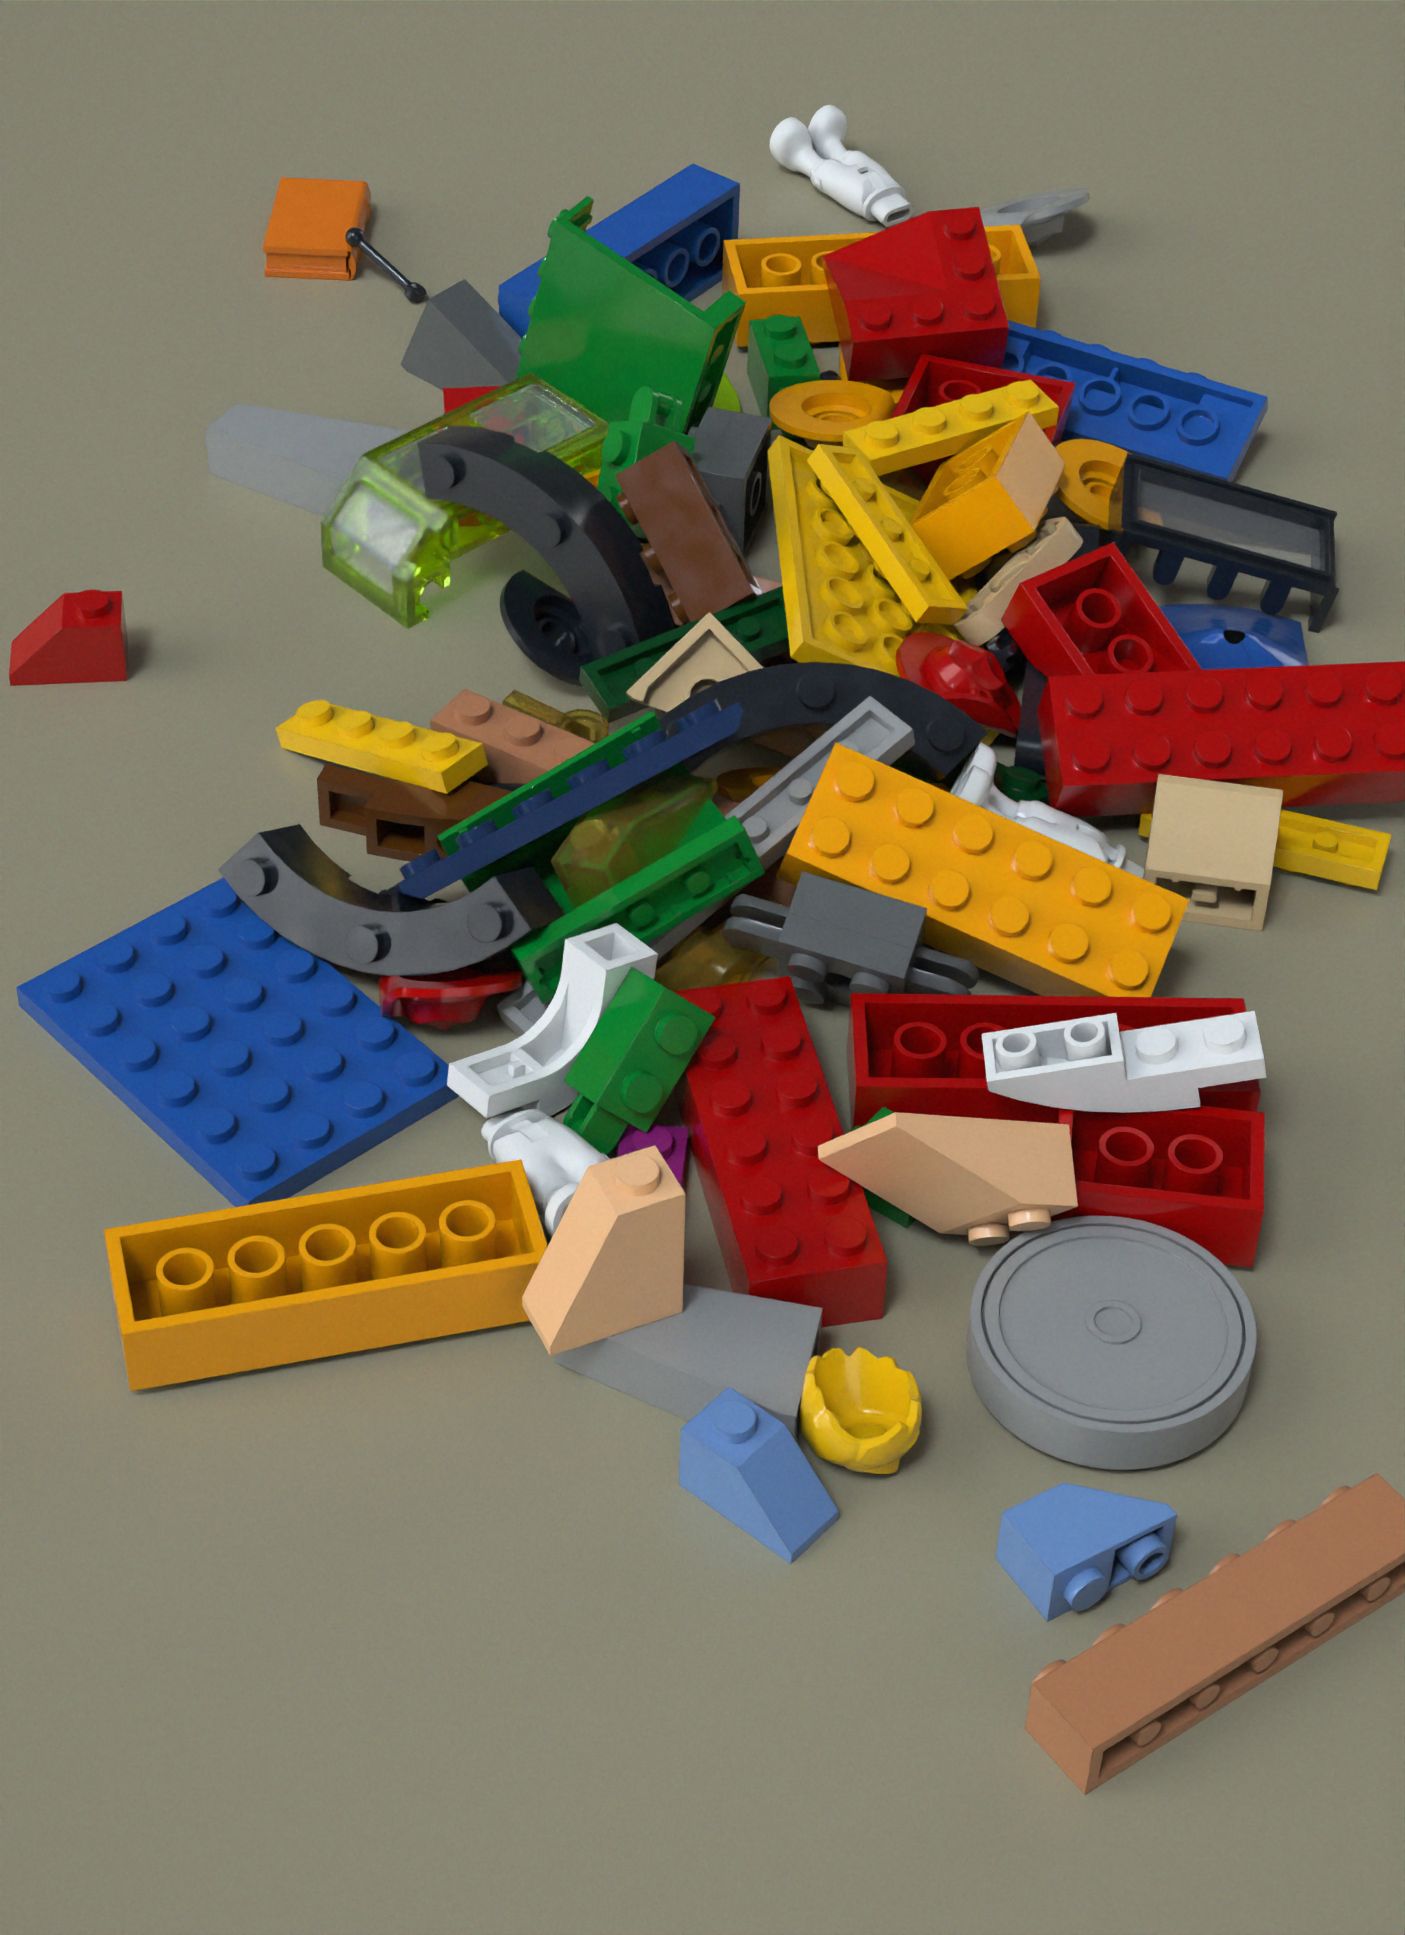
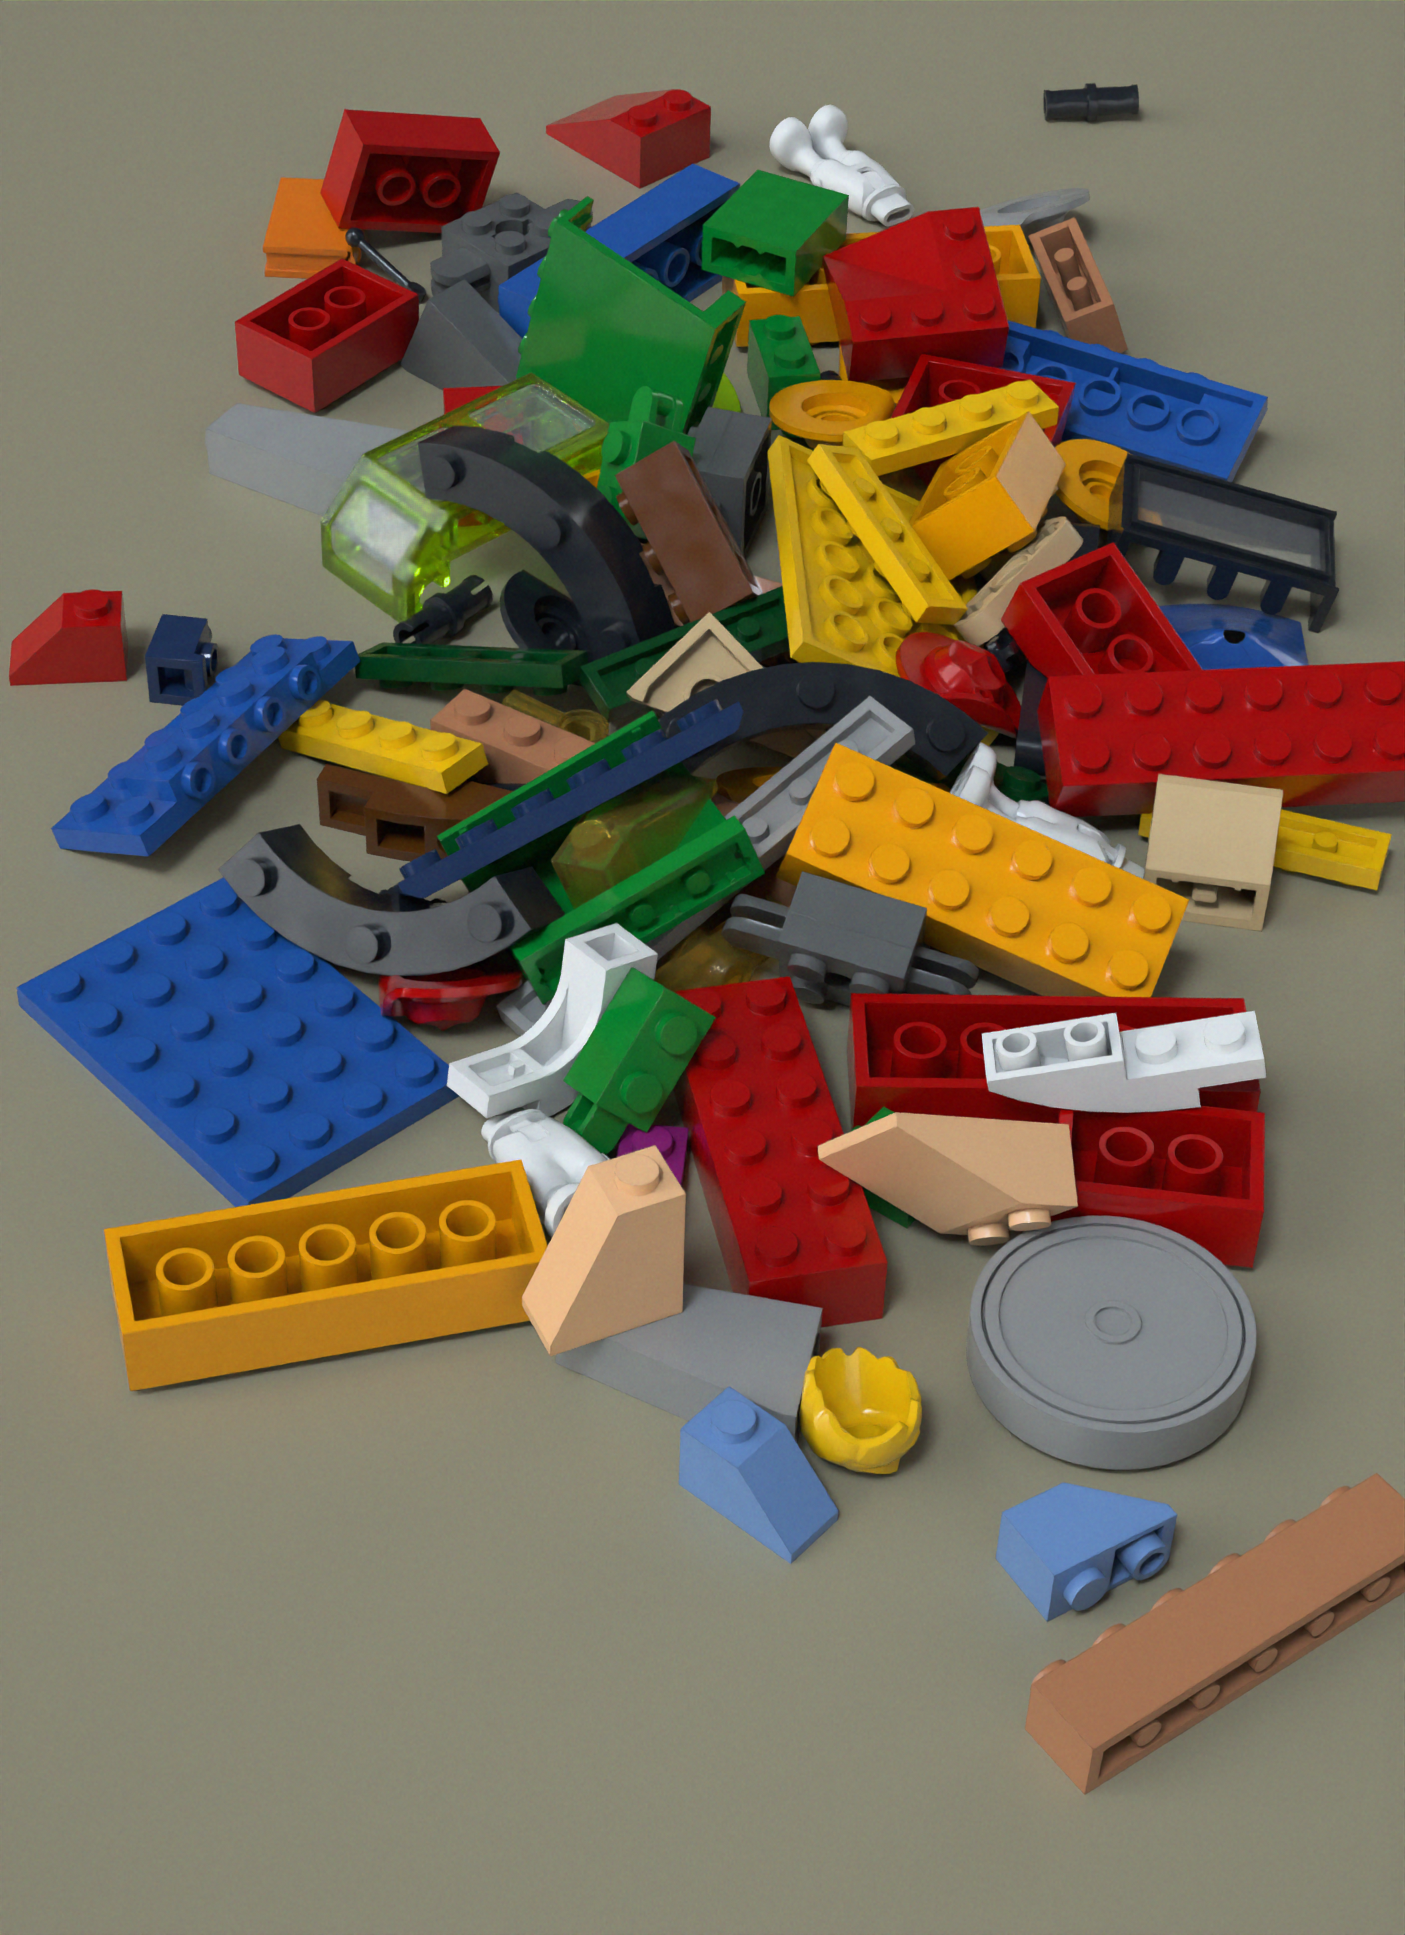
none -> blue plate [51,634,360,857]
none -> dark blue brick [145,614,218,706]
none -> red brick [235,258,419,413]
none -> red brick [320,109,500,233]
none -> dark green plate [355,642,588,696]
none -> black pin [393,575,493,644]
none -> dark grey brick [430,192,593,313]
none -> red slope [546,89,711,189]
none -> green brick [702,169,849,297]
none -> nougat brick [1028,217,1128,353]
none -> black pin [1043,83,1139,121]

